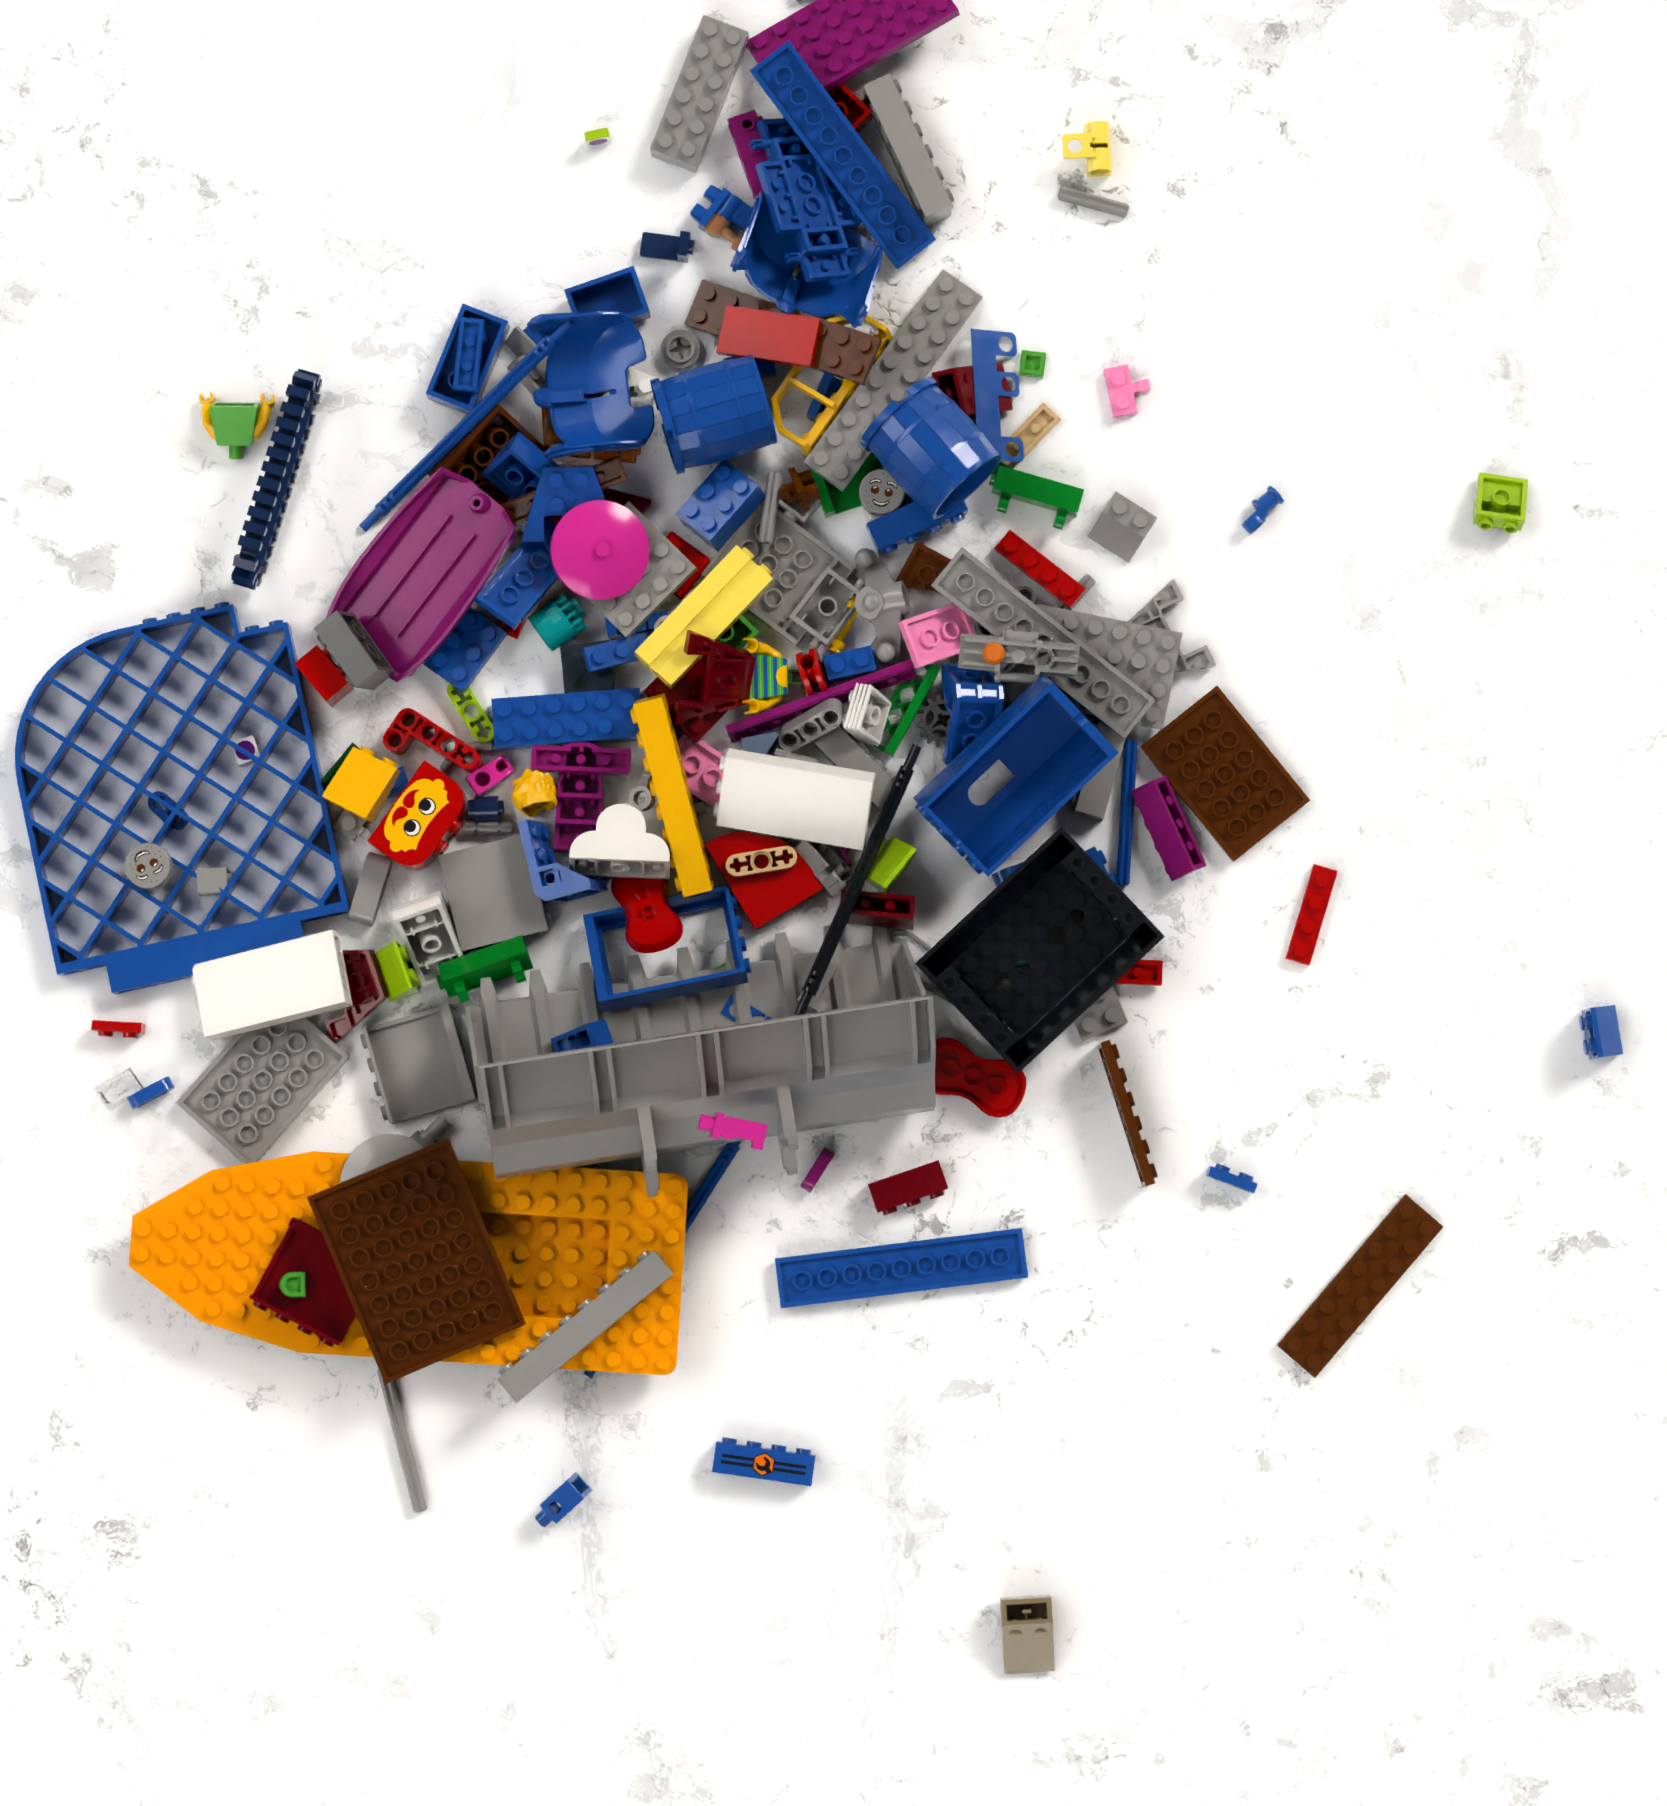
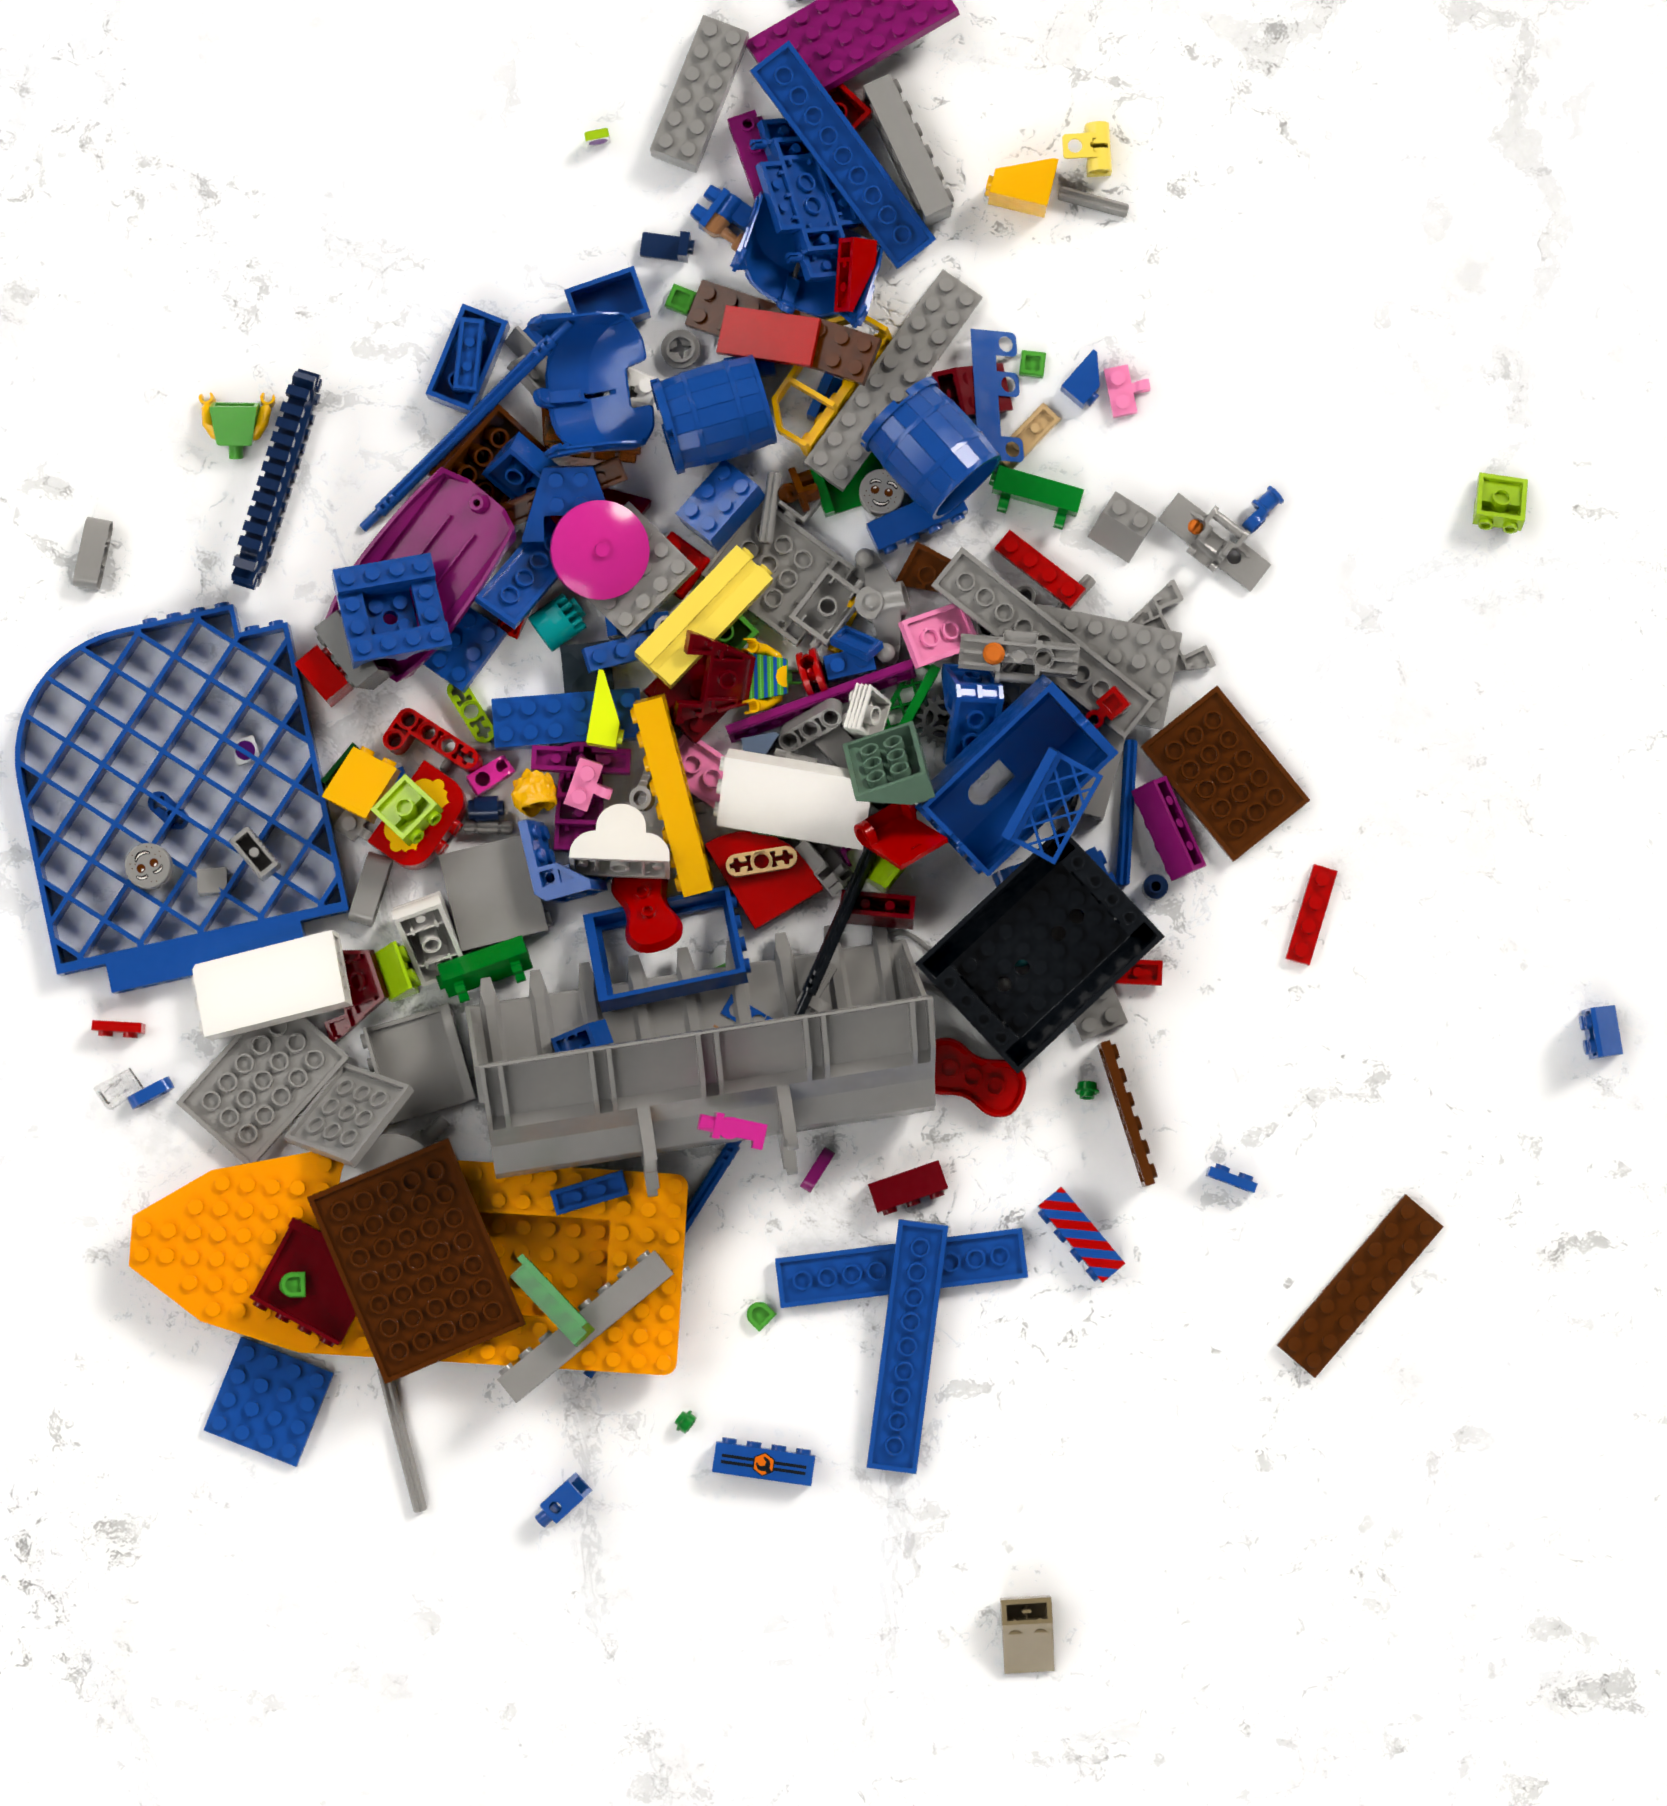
none -> light grey beam [73,517,113,590]
none -> blue plate [204,1337,334,1467]
none -> light grey brick [229,827,281,882]
none -> light grey plate [284,1063,414,1168]
none -> blue piece [332,553,452,669]
none -> lime plate [370,774,444,846]
none -> green fence [510,1254,595,1347]
none -> blue tile [550,1170,629,1215]
none -> bright pink plate [563,756,613,812]
none -> neon yellow slope [586,669,624,750]
none -> bright green tile [664,283,696,316]
none -> green plate [675,1410,697,1434]
none -> bright green tile [747,1302,776,1332]
none -> blue tile [830,625,884,662]
none -> red slope [834,237,877,313]
none -> sand green slope [842,721,935,805]
none -> red door [854,804,948,870]
none -> blue plate [866,1219,948,1474]
none -> yellow slope [985,158,1059,218]
none -> blue fence [1001,747,1103,865]
none -> brick [1038,1187,1126,1283]
none -> blue slope [1060,349,1100,409]
none -> green plate [1075,1081,1099,1100]
none -> red plate [1085,686,1131,729]
none -> dark blue brick [1142,874,1168,901]
none -> light grey piece [1158,492,1272,592]

